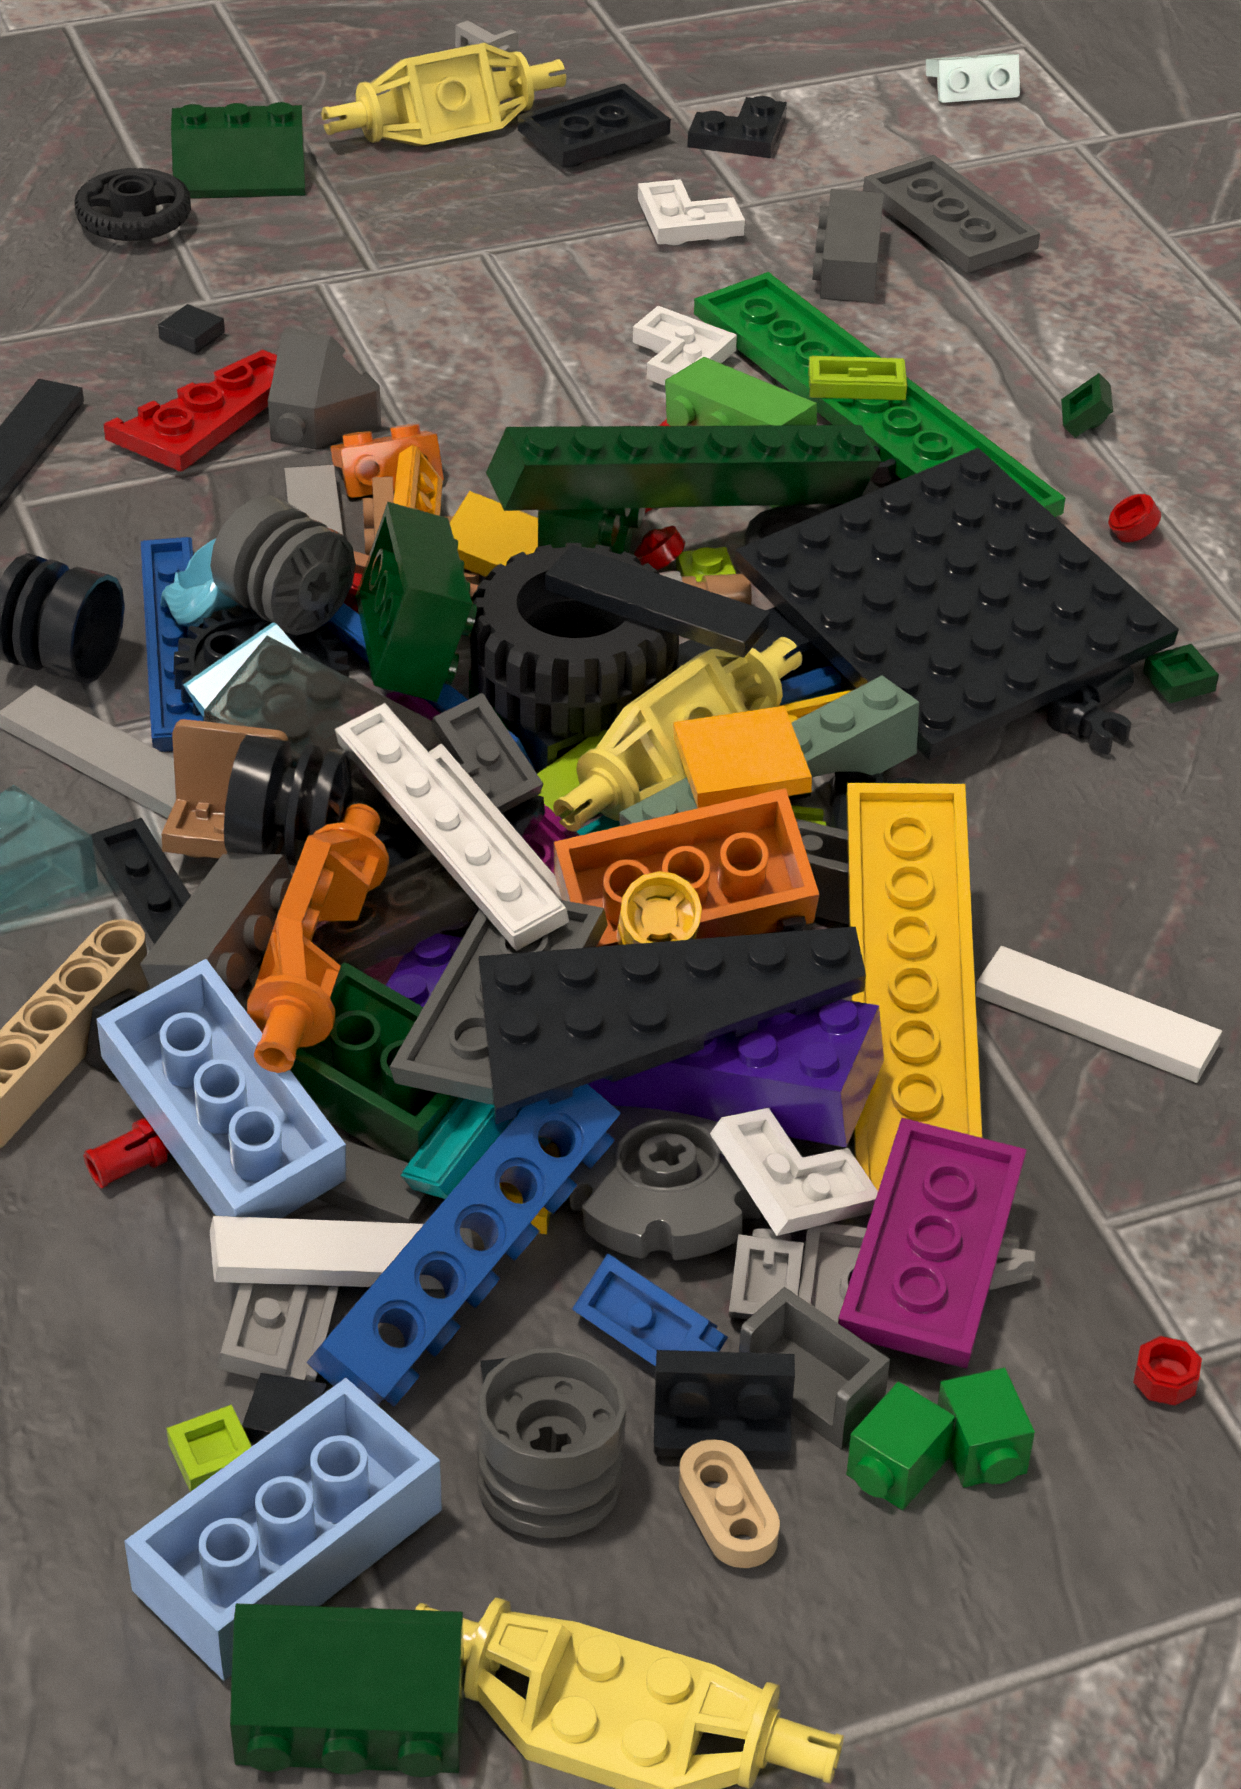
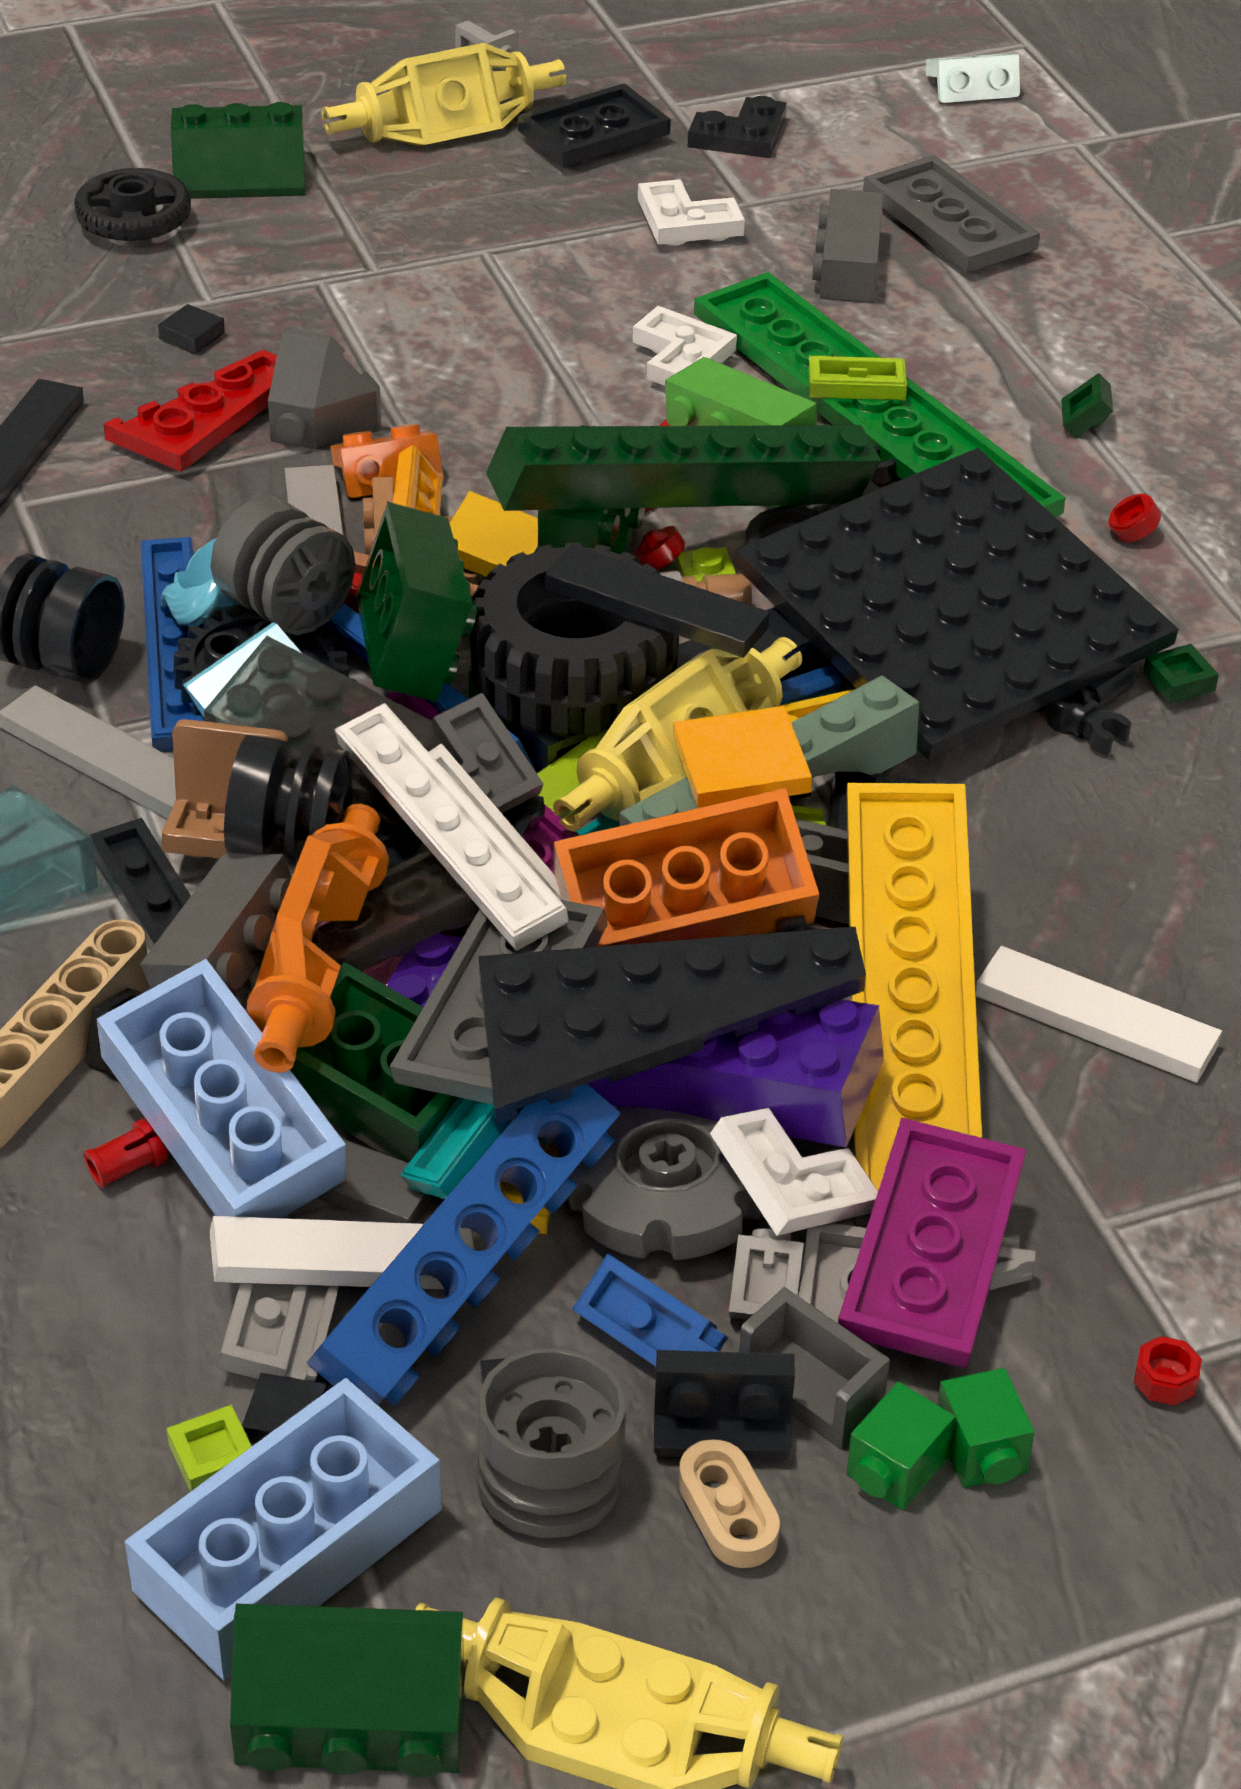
yellow wheel [616,871,702,945] -> none

